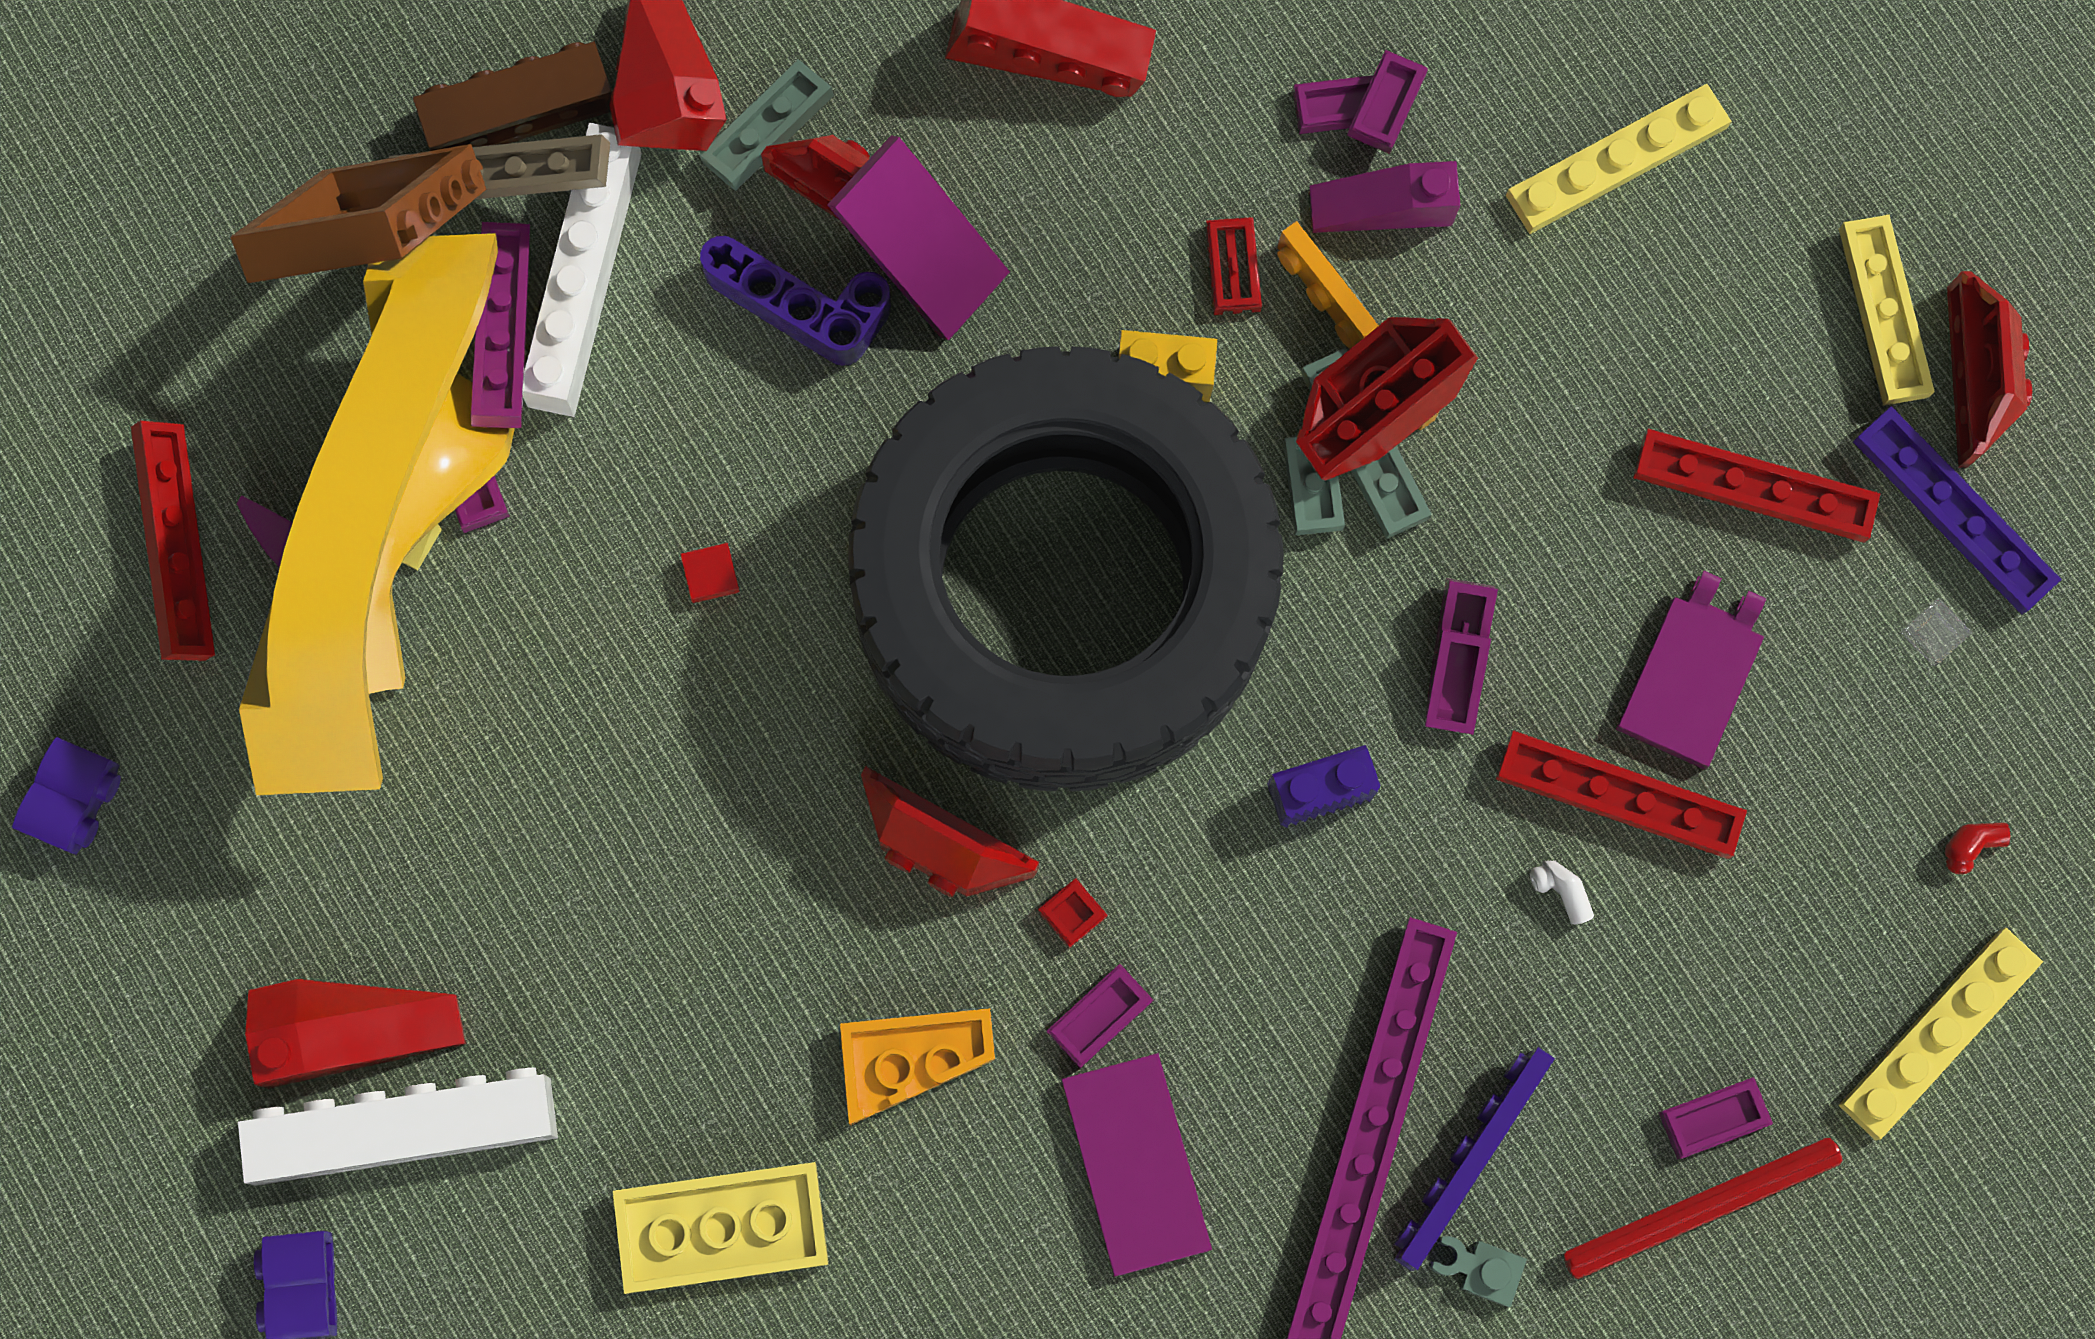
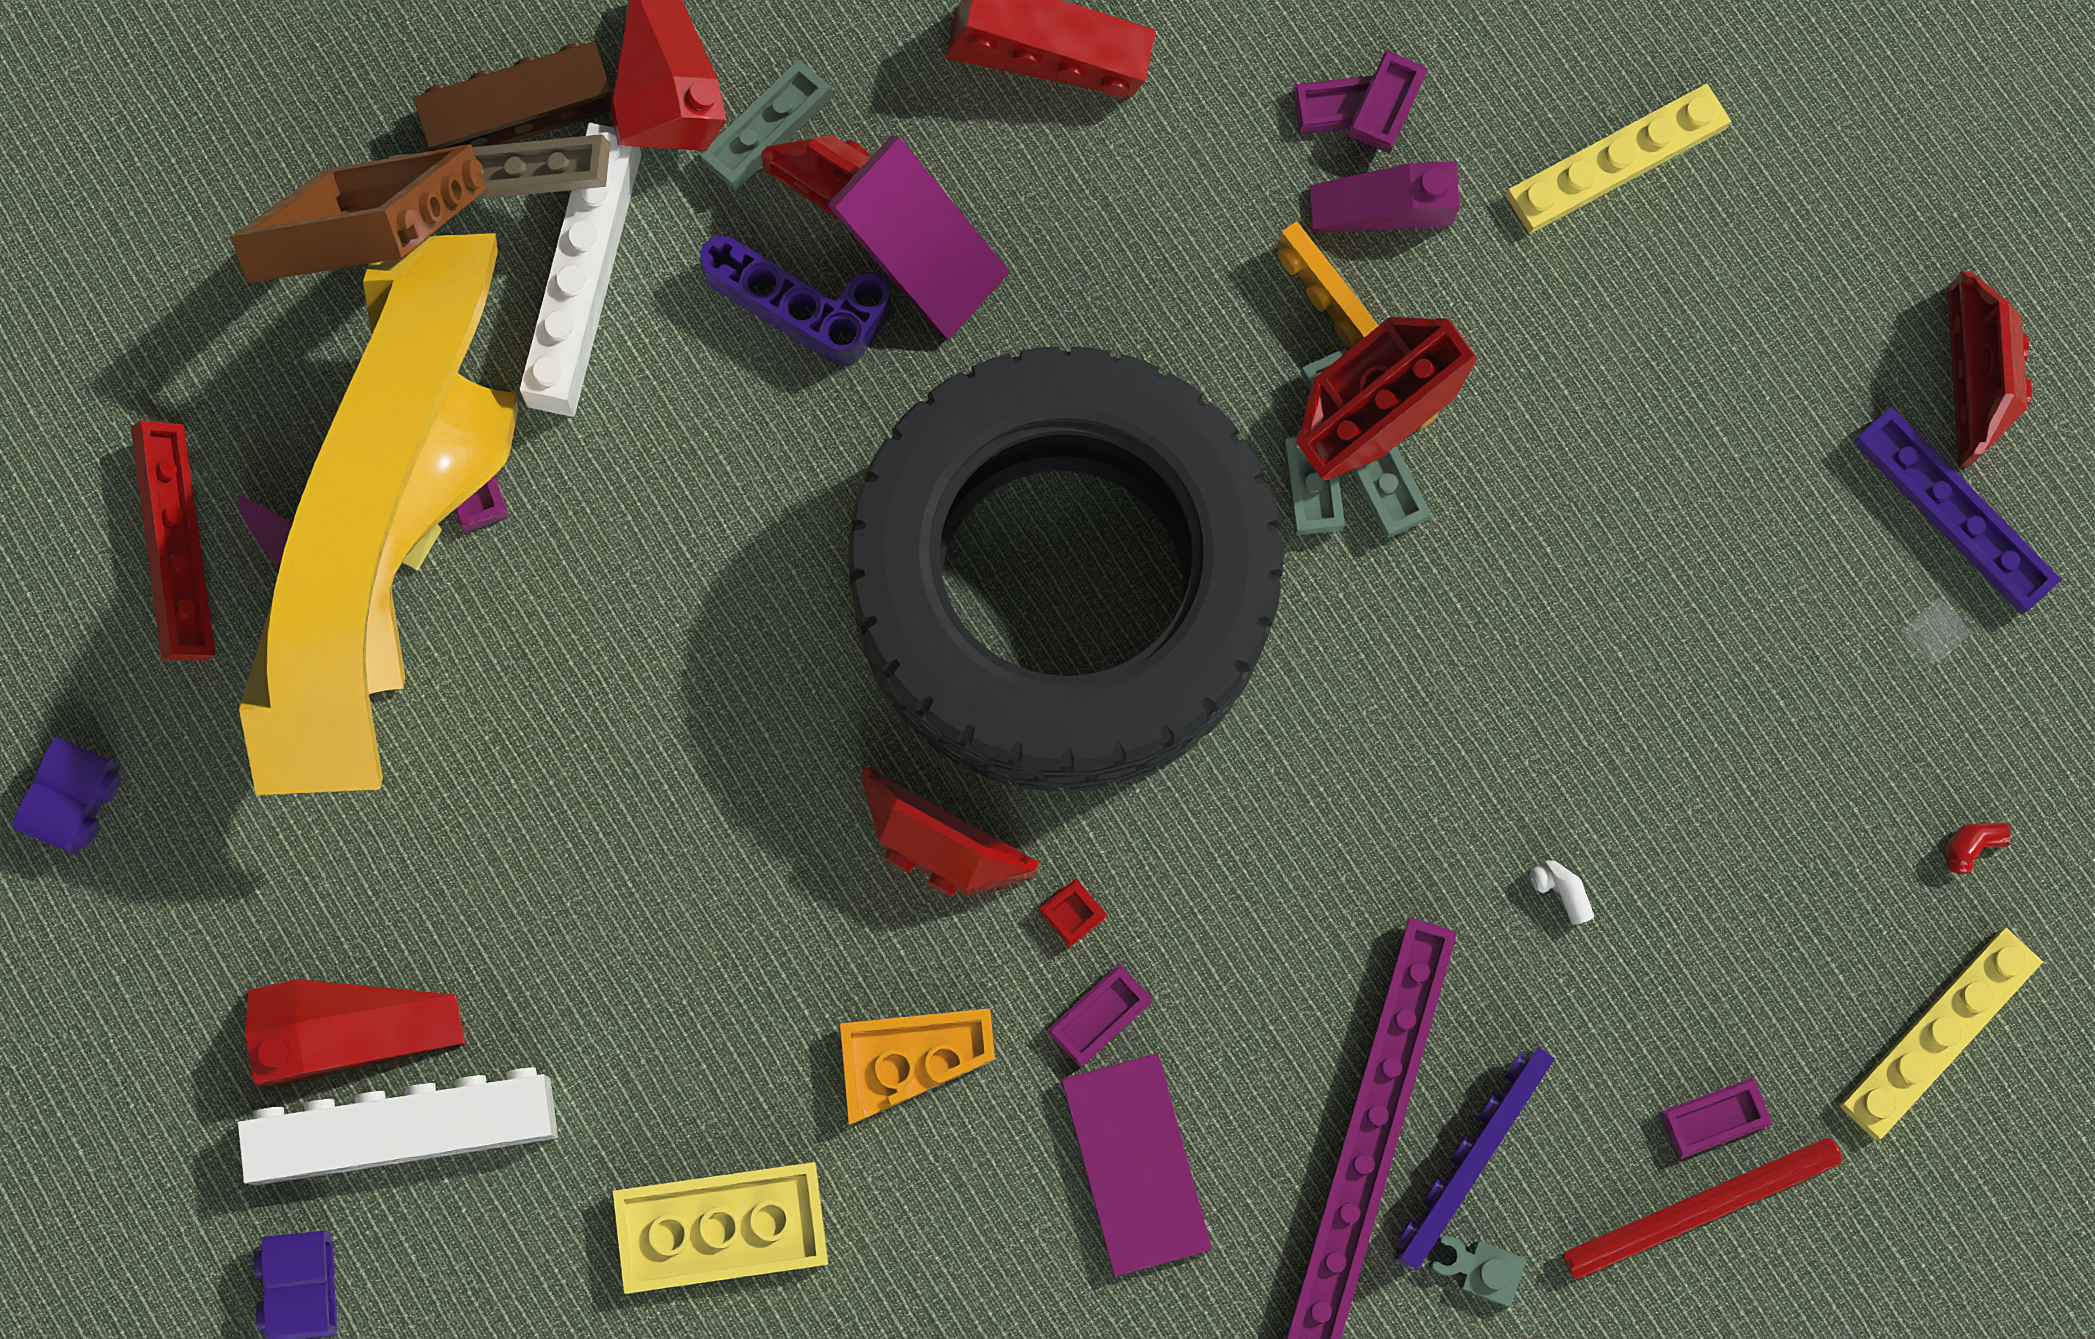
magenta plate [471,222,530,428] -> none
red tile [681,543,740,603] -> none
yellow brick [1118,330,1217,402] -> none
red tile [1205,217,1262,315] -> none
dark purple brick [1267,745,1381,828] -> none
magenta slope [1425,578,1498,735] -> none
red plate [1496,731,1747,859] -> none
magenta tile [1615,571,1766,770] -> none
red plate [1633,429,1881,543] -> none
light yellow plate [1839,215,1935,406] -> none

